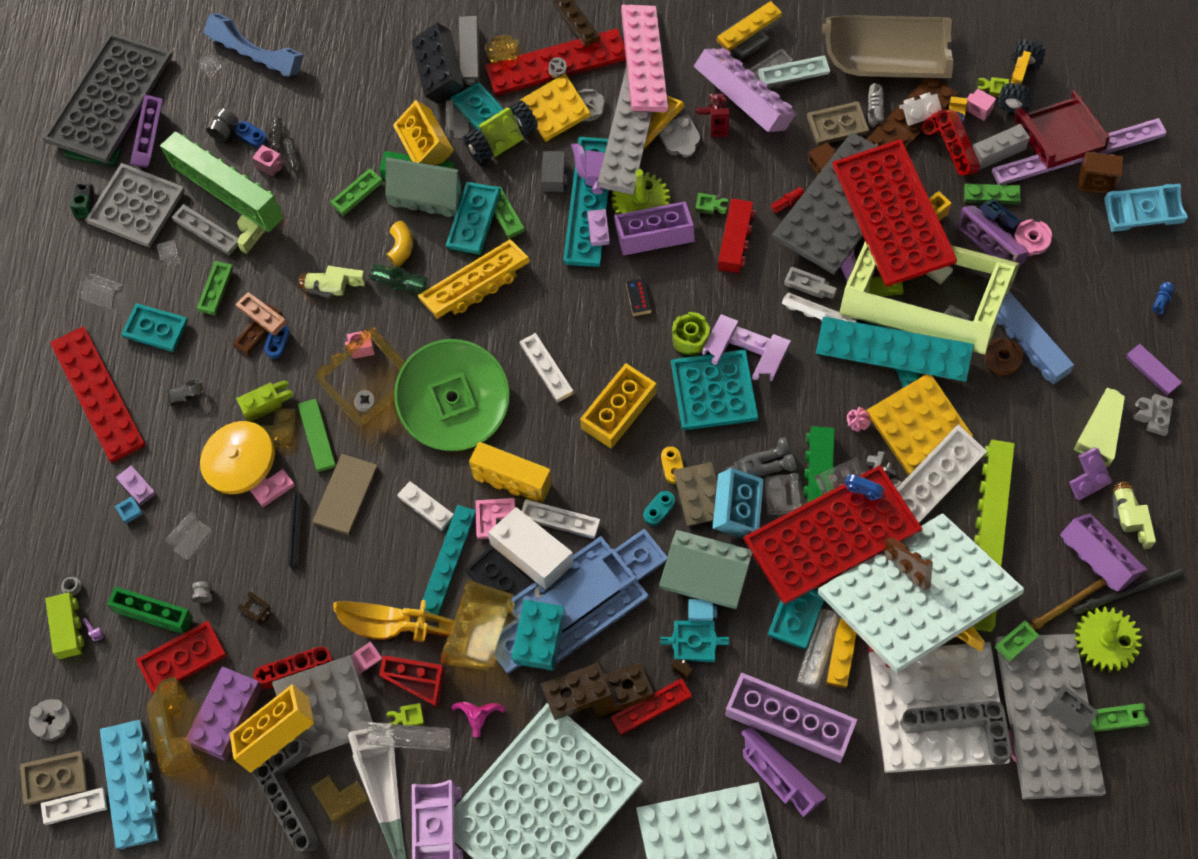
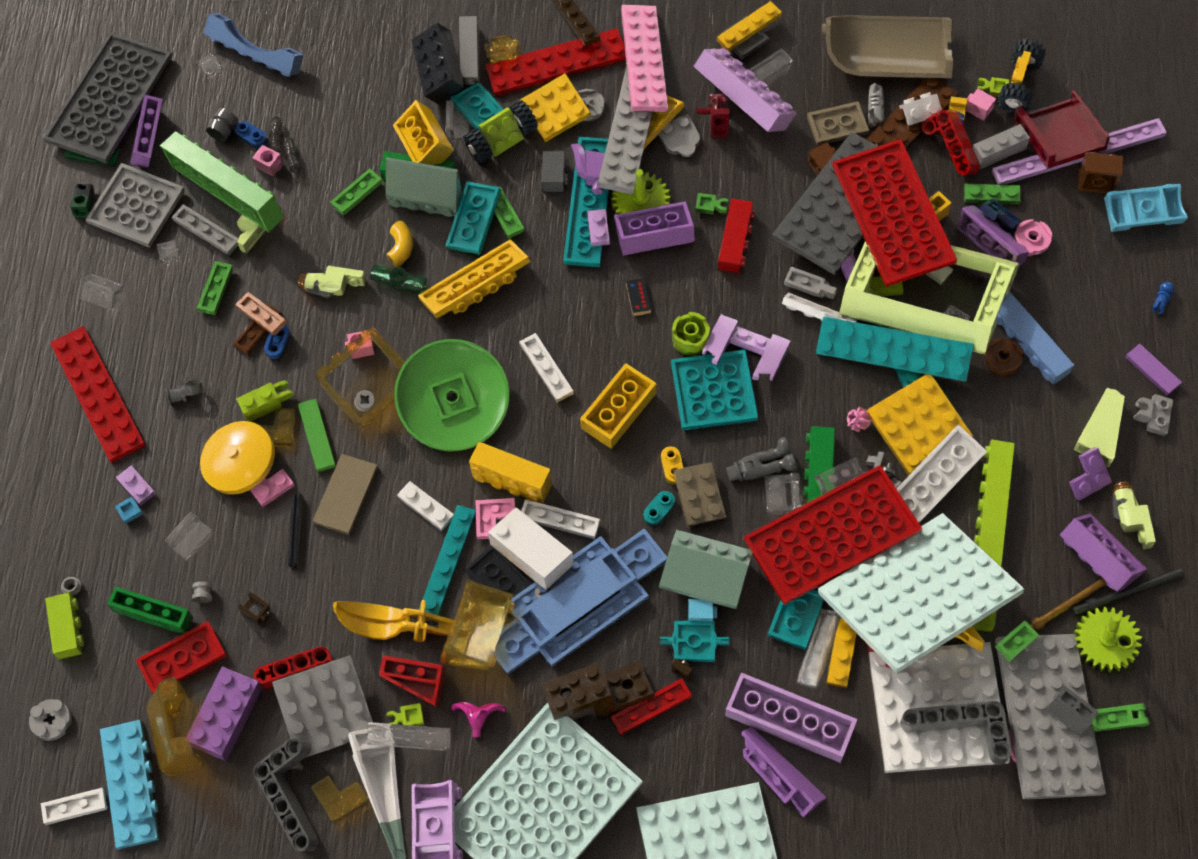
dark tan plate [20,751,88,806] -> none
medium lavender hand [82,618,104,641] -> none
teal plate [121,303,188,352] -> none
yellow brick [230,684,314,773] -> none
bright pink brick [351,641,382,674] -> none
teal brick [511,599,566,671] -> none
light grey wheel [548,57,567,79] -> none
medium azure brick [713,468,763,539] -> none
light aqua plate [758,55,830,87] -> none
red axle [771,187,805,213] -> none
blue plate [844,474,885,500] -> none
reddish brown wing [884,537,933,591] -> none

